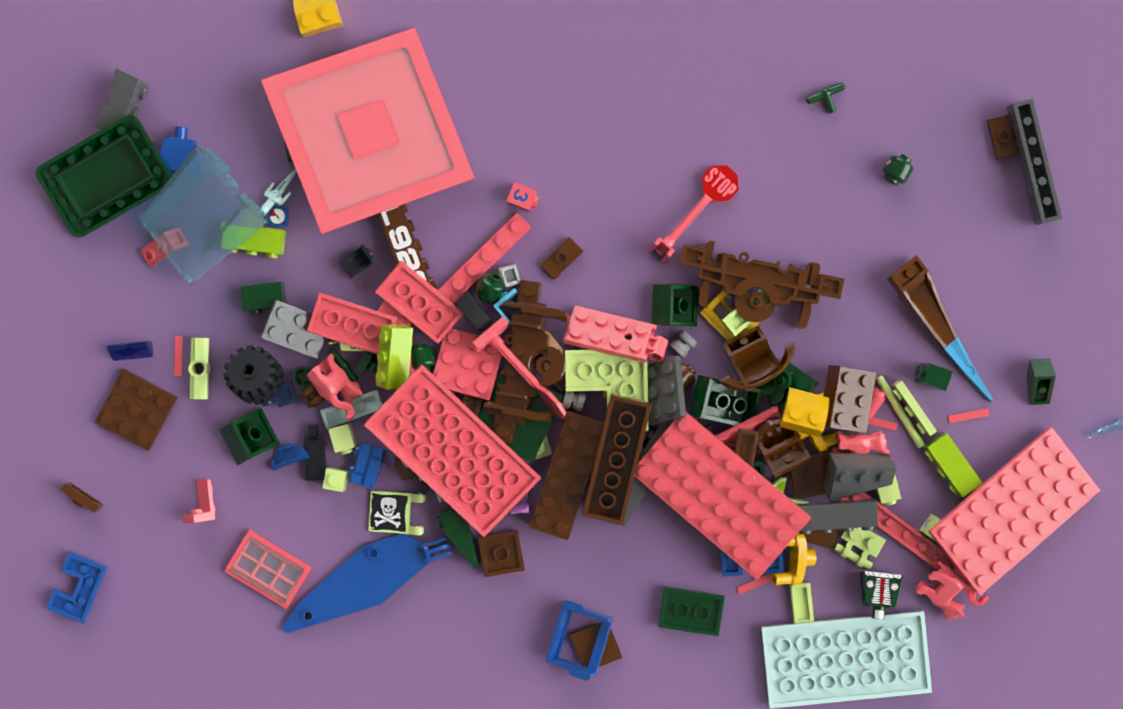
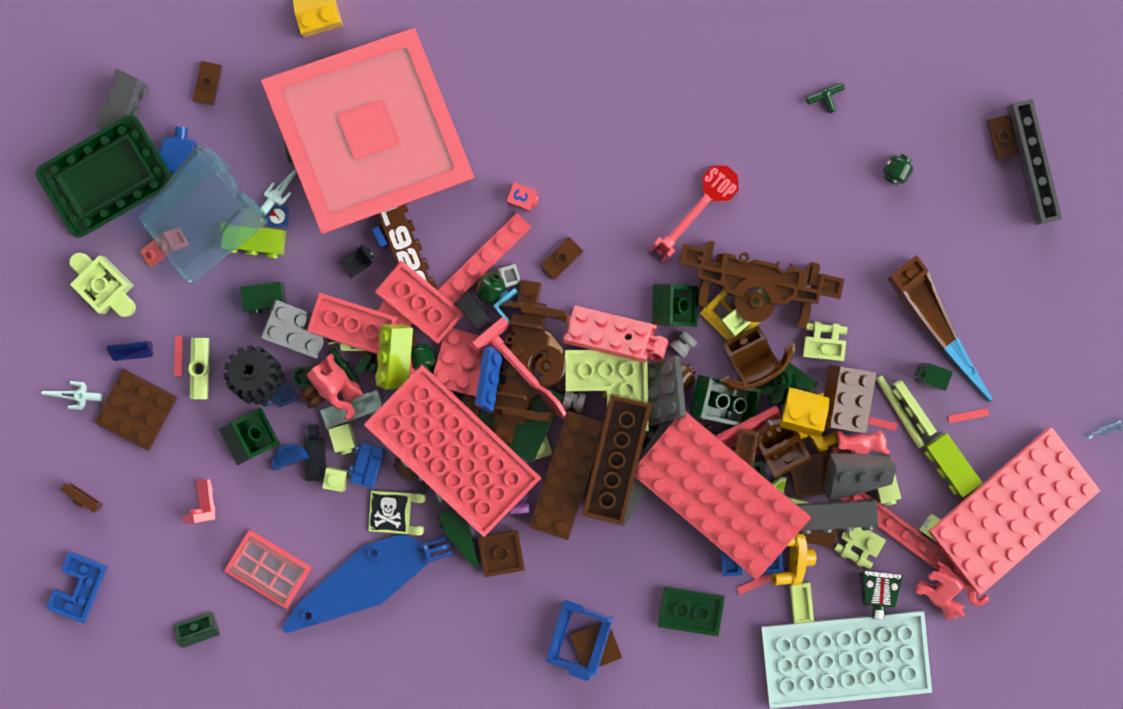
coral cone [869,387,886,418] -> none
dark green slope [1027,358,1056,405] -> none
none -> light aqua piece [41,381,103,410]
none -> yellowish green brick [69,253,136,317]
none -> dark green slope [174,611,220,648]
none -> reddish brown plate [193,61,222,105]
none -> blue tile [372,226,389,248]
none -> blue plate [475,346,502,412]
none -> yellowish green plate [802,321,847,361]

